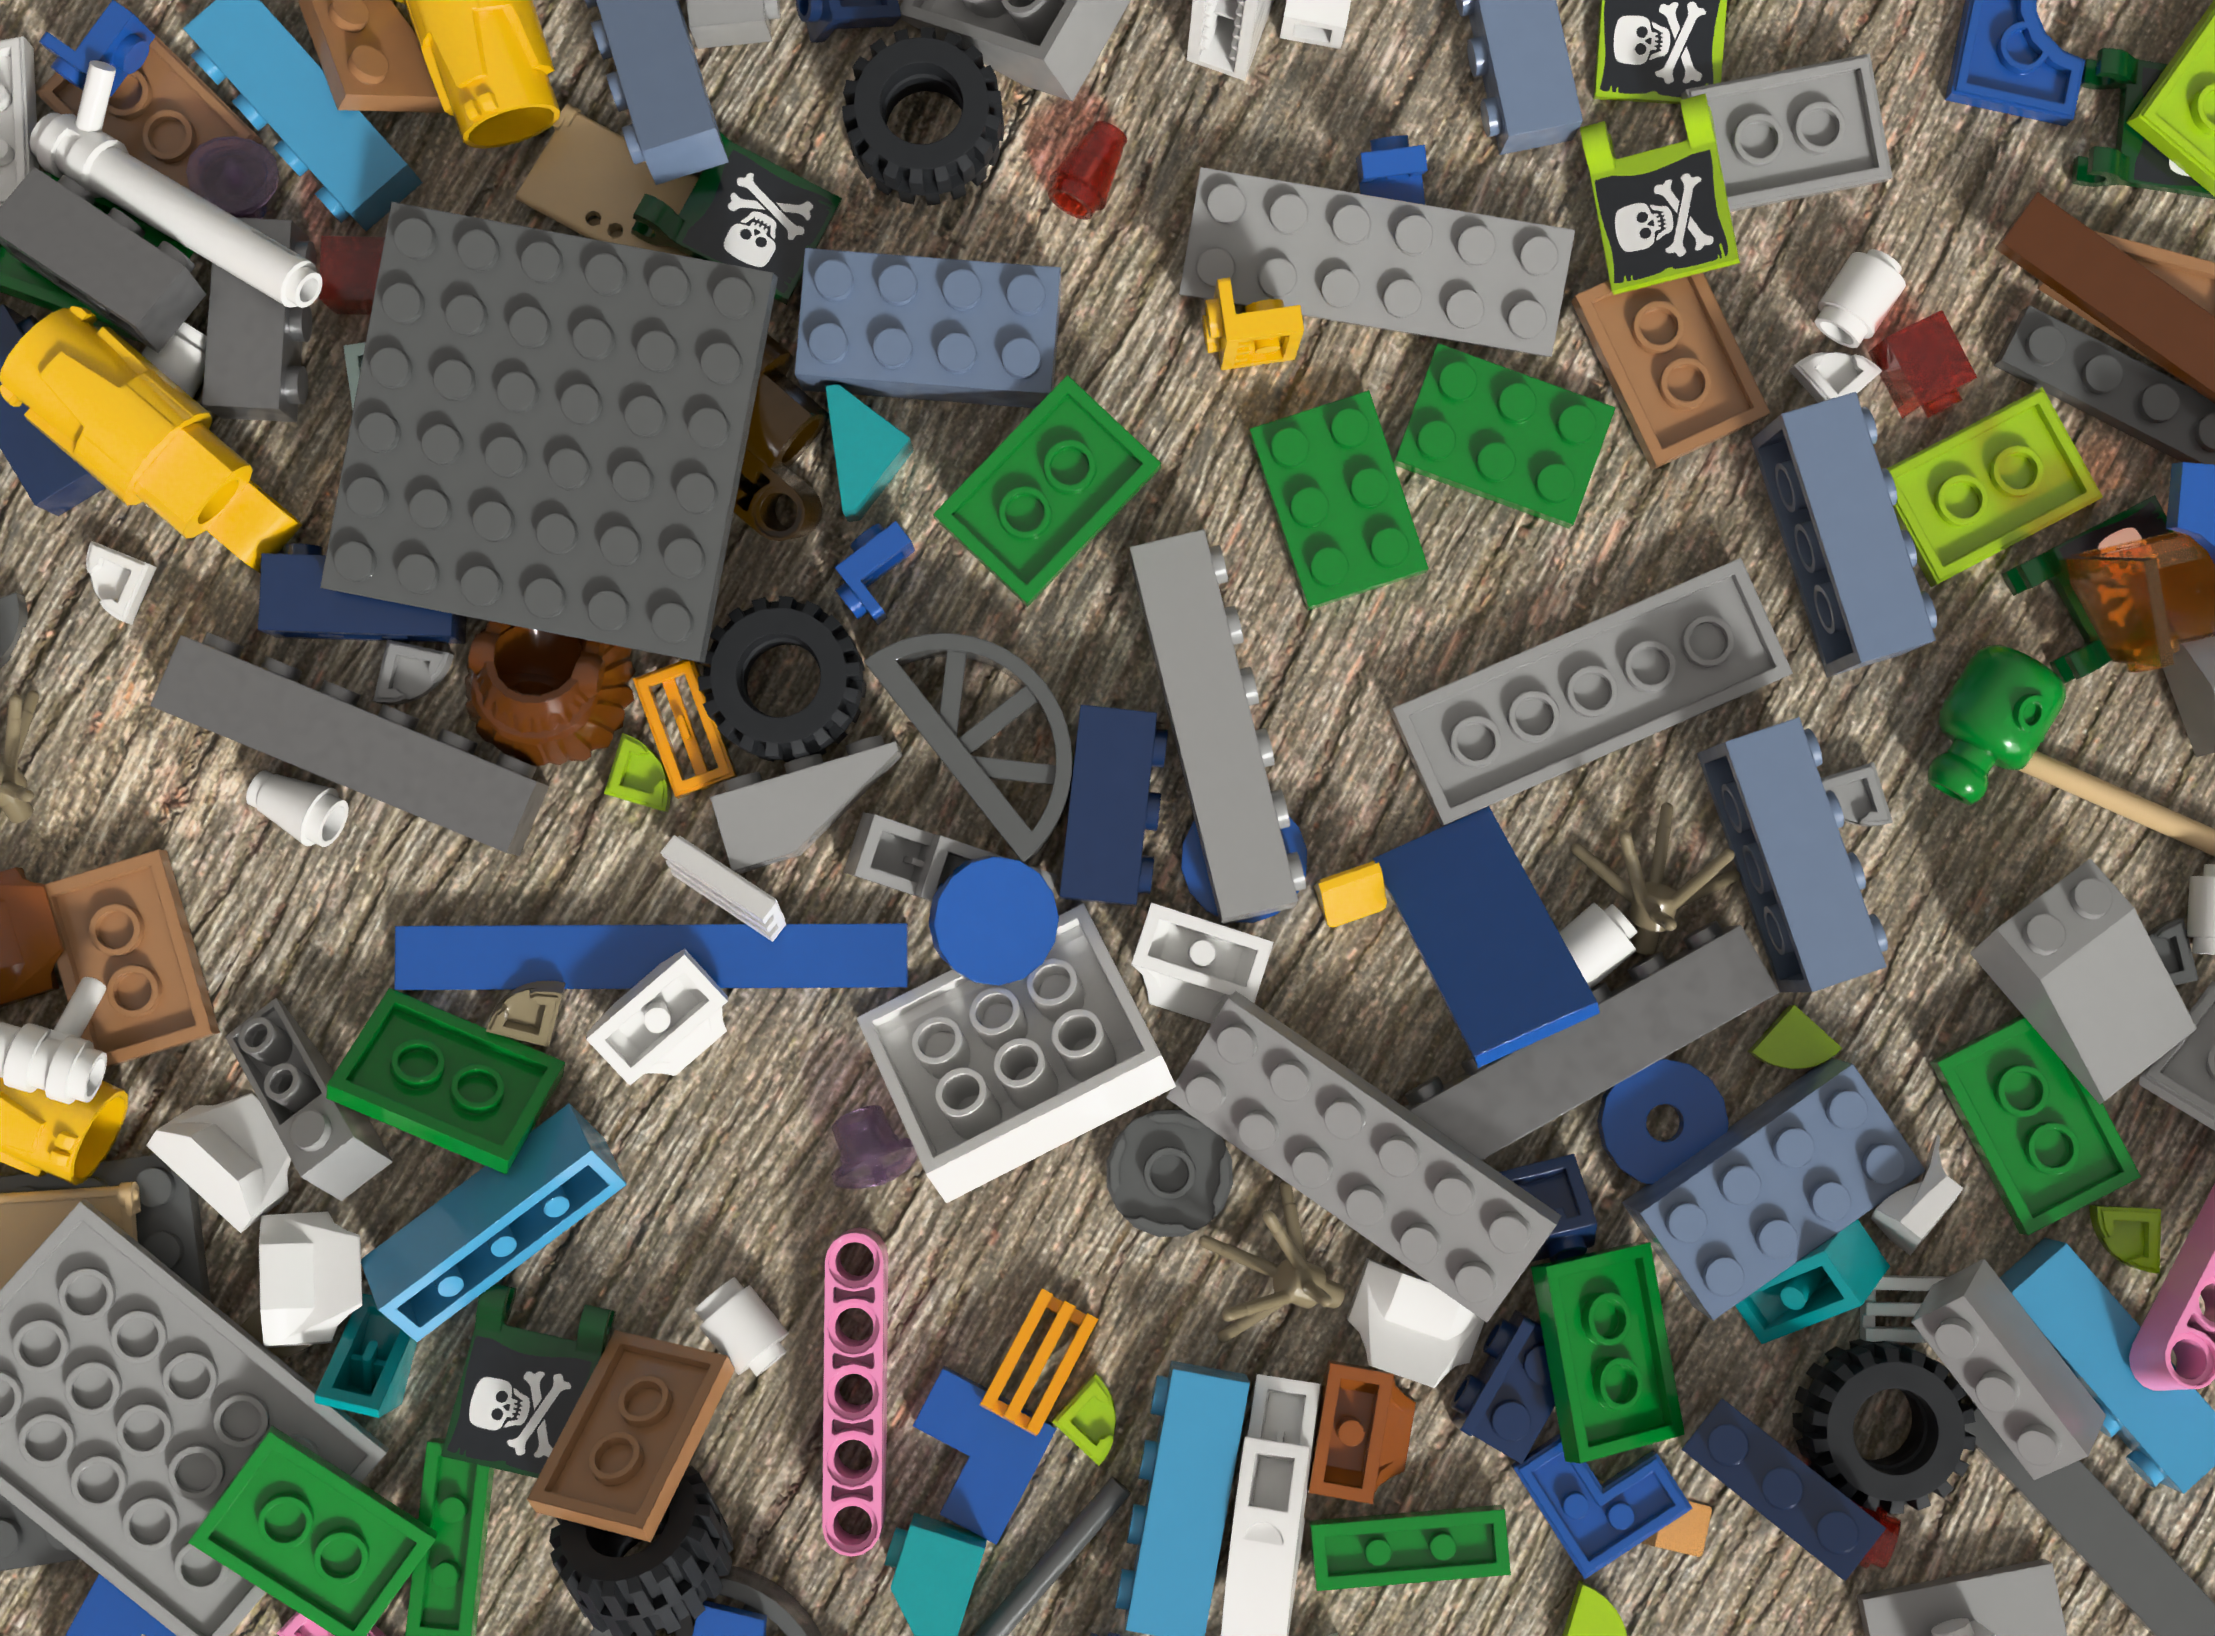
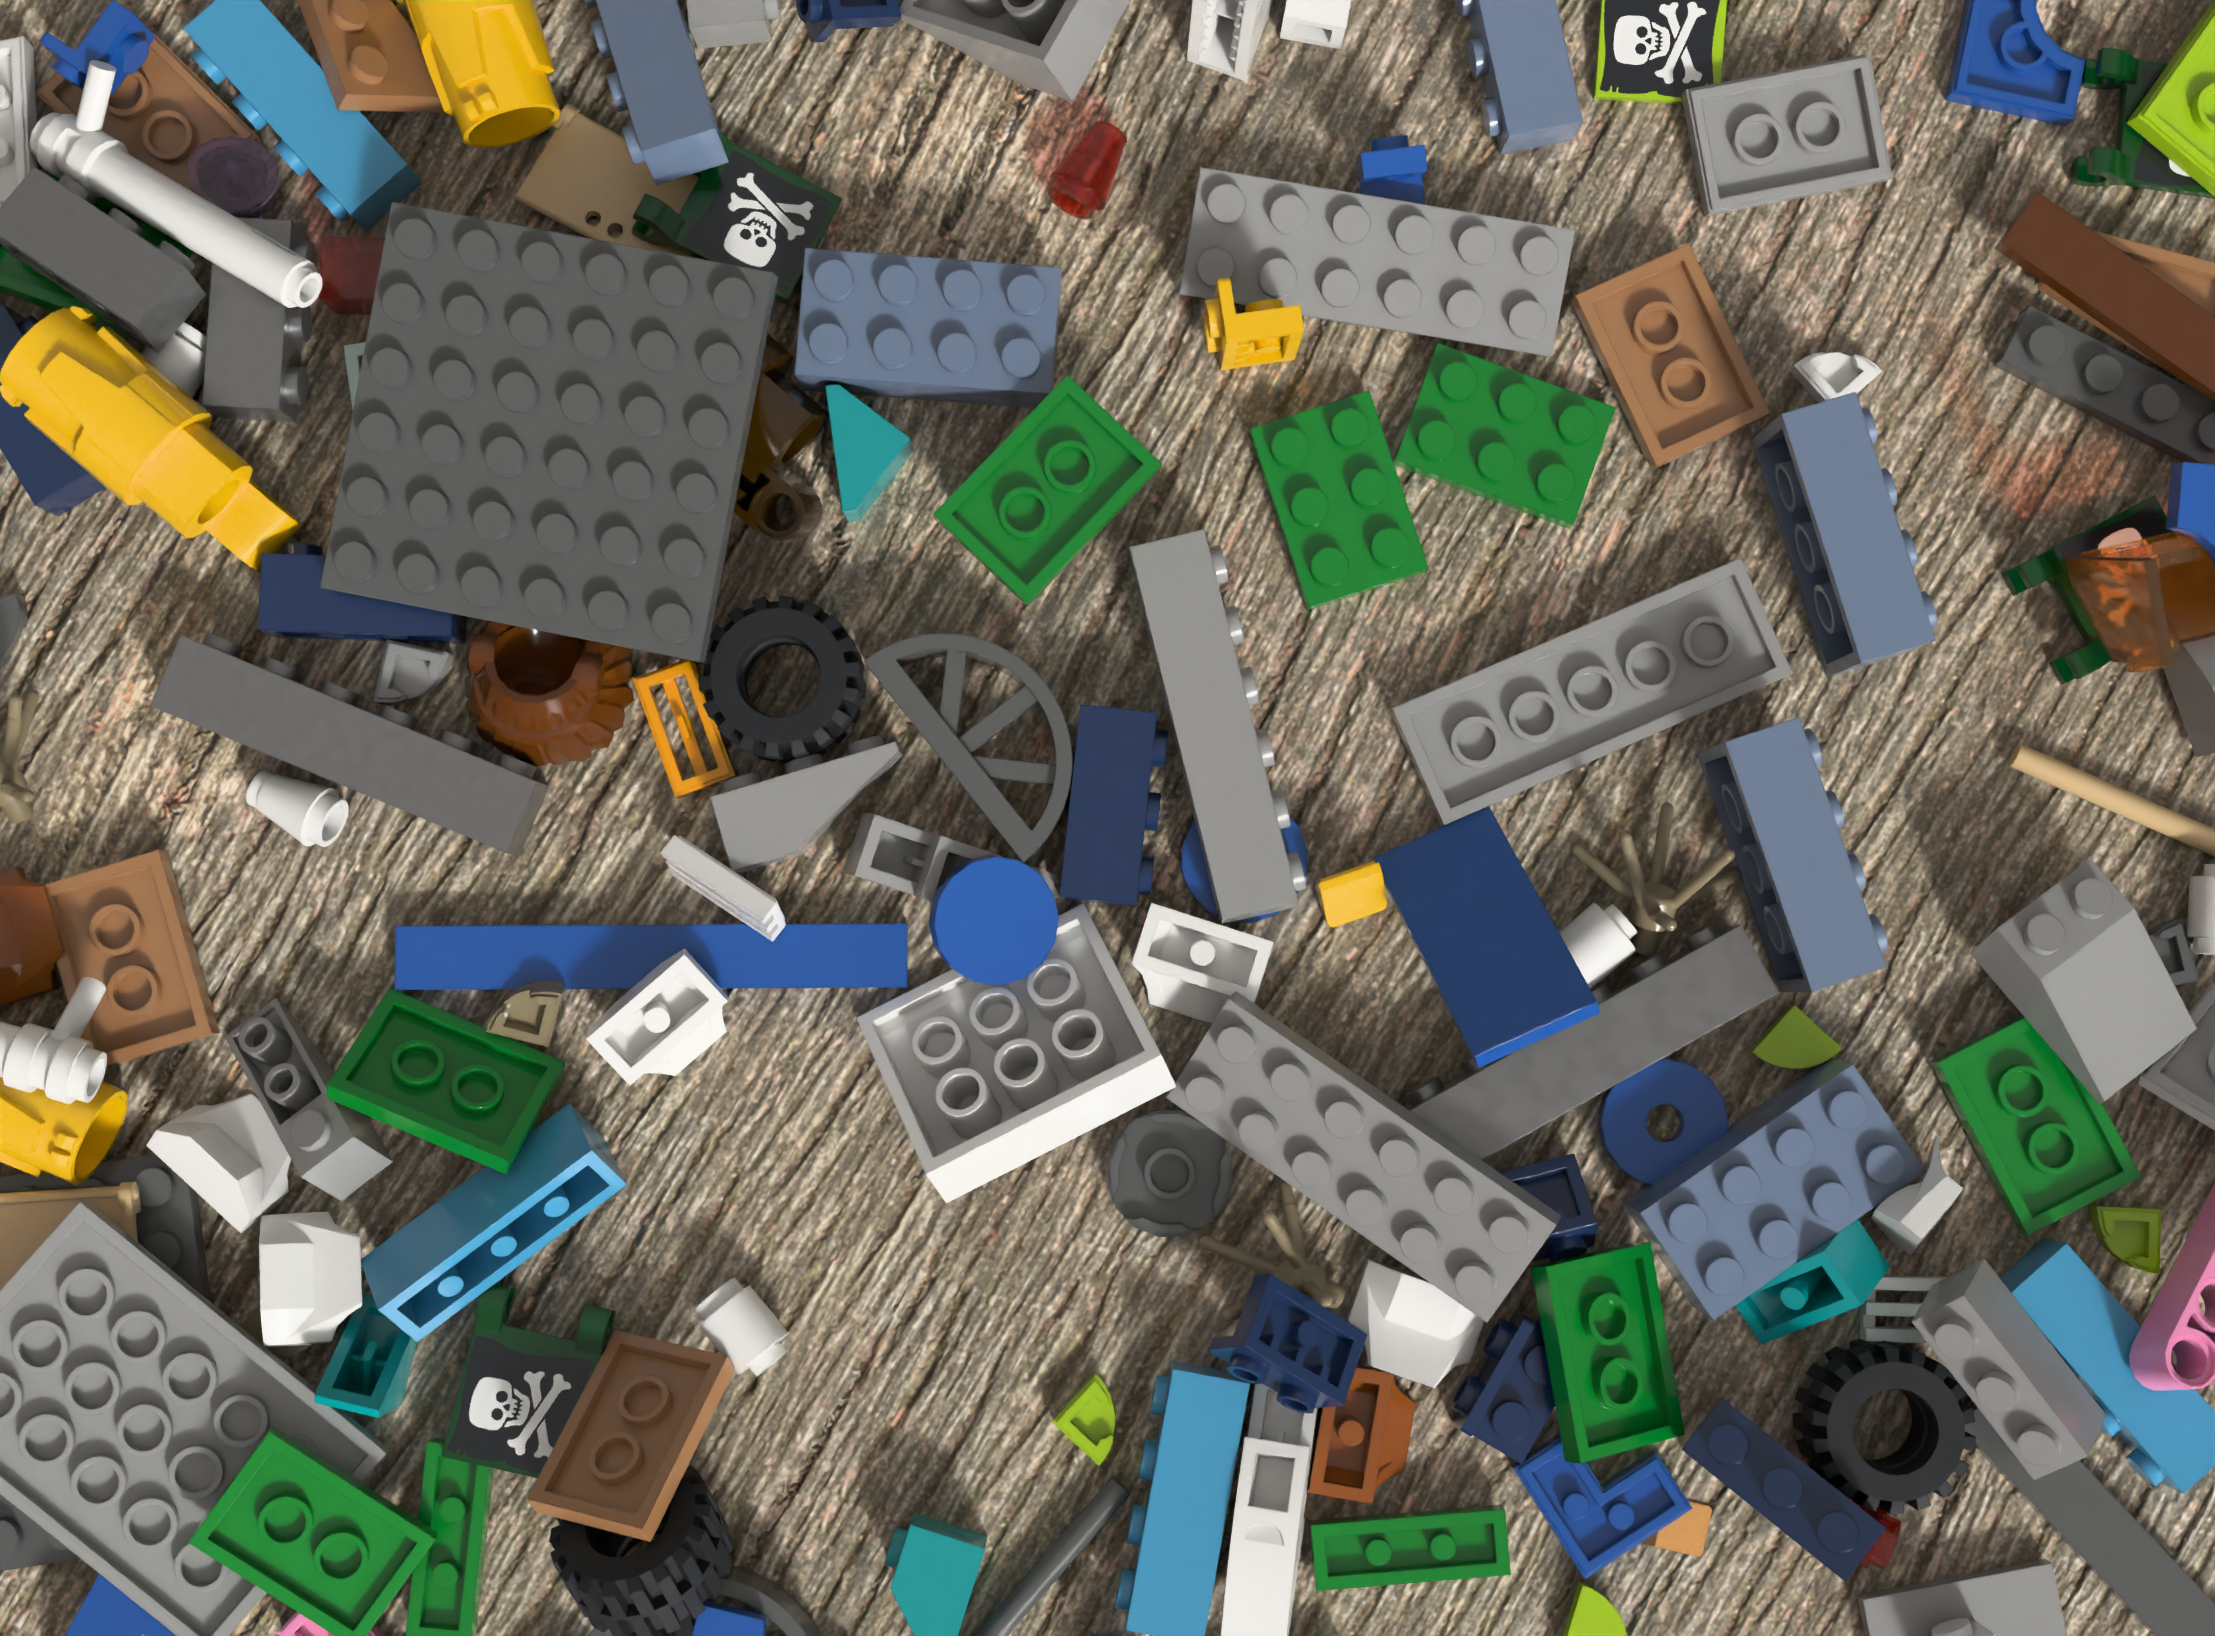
white tile [86,541,157,625] -> none
lime tile [604,733,671,813] -> none
bright pink beam [822,1227,888,1557] -> none
clear purple piece [831,1105,918,1189] -> none
blue bracket [835,521,915,625] -> none
black tyre [842,27,1004,206] -> none
blue tile [913,1366,1057,1545] -> none
light orange tile [979,1288,1098,1436] -> none
flag [1580,93,1740,295] -> none
white brick [1815,249,1906,348] -> none
light grey tile [1821,762,1893,827] -> none
clear red brick [1868,310,1977,419] -> none
lime tile [1887,387,2103,587] -> none
green piece [1927,644,2066,805] -> none
none -> dark blue bracket [1209,1273,1367,1414]

